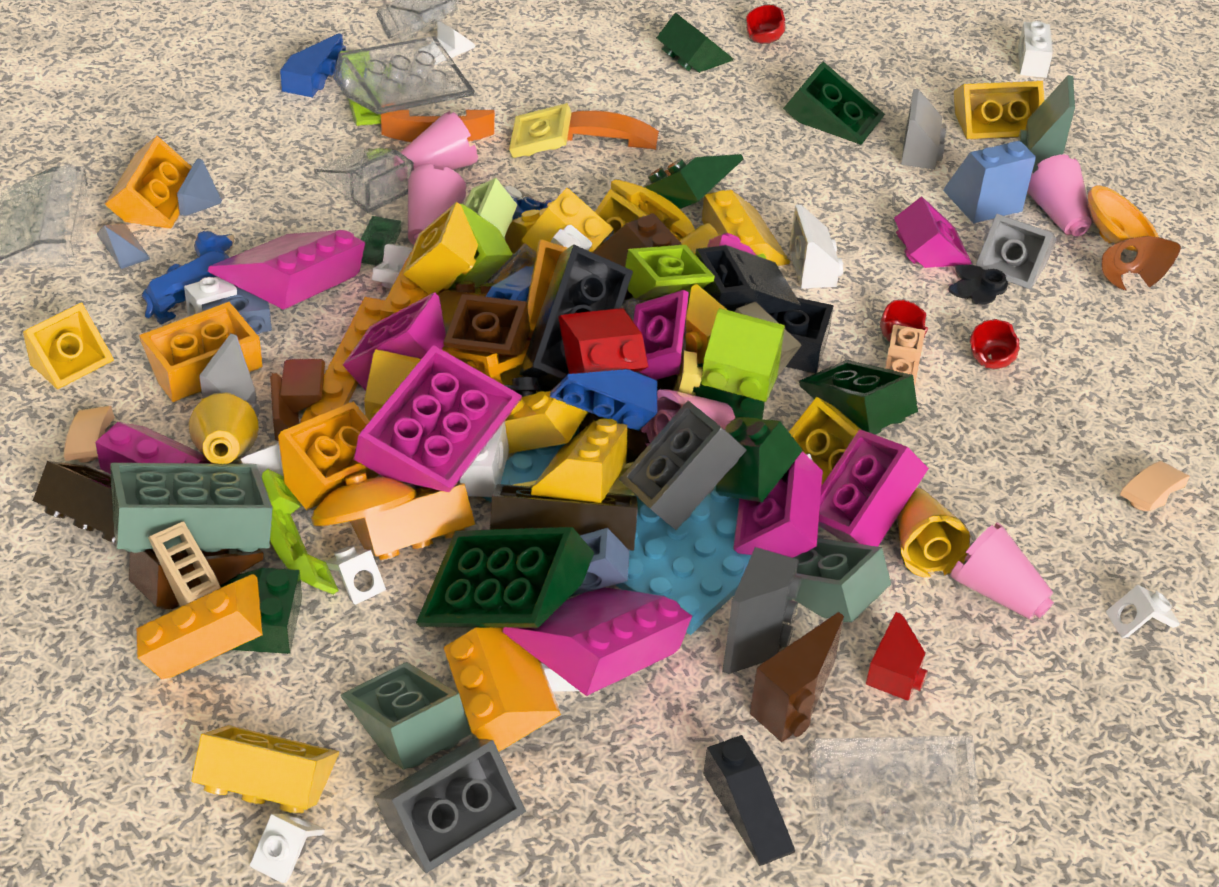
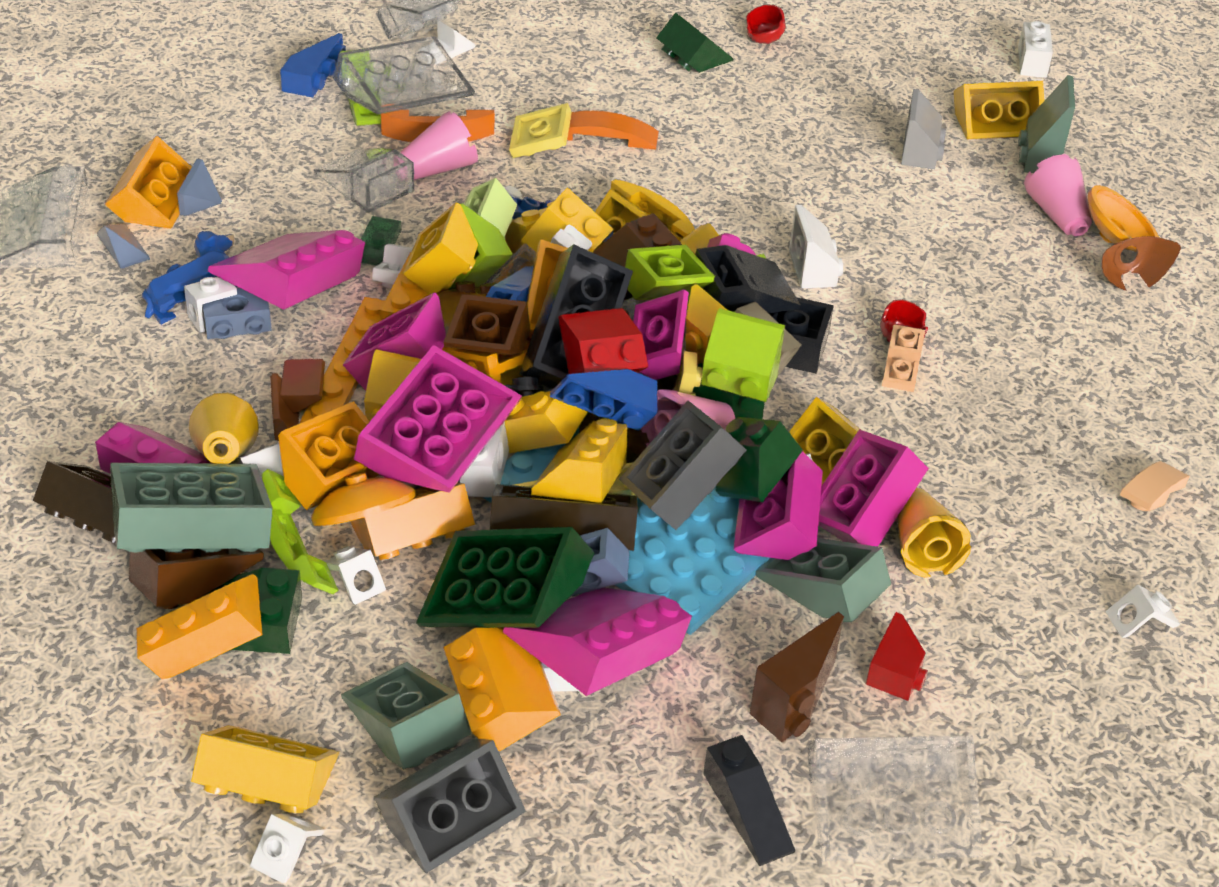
yellow slope [23,302,114,389] -> none
light nougat slope [64,406,115,463] -> none
light orange slope [139,302,263,402] -> none
tan slope [148,521,221,606] -> none
light grey slope [199,334,260,416] -> none
bright pink cone [408,164,467,245] -> none
dark green slope [643,154,744,209] -> none
yellow slope [701,190,790,266] -> none
dark grey slope [722,547,802,674] -> none
dark green slope [783,61,885,145] -> none
dark green slope [799,360,918,435] -> none
dark pink slope [894,196,972,268] -> none
medium blue slope [943,141,1036,224] -> none
black plate [948,265,1008,305] -> none
bright pink cone [951,522,1054,619] -> none
red hair [970,319,1020,370] -> none
light grey slope [976,214,1056,290] -> none

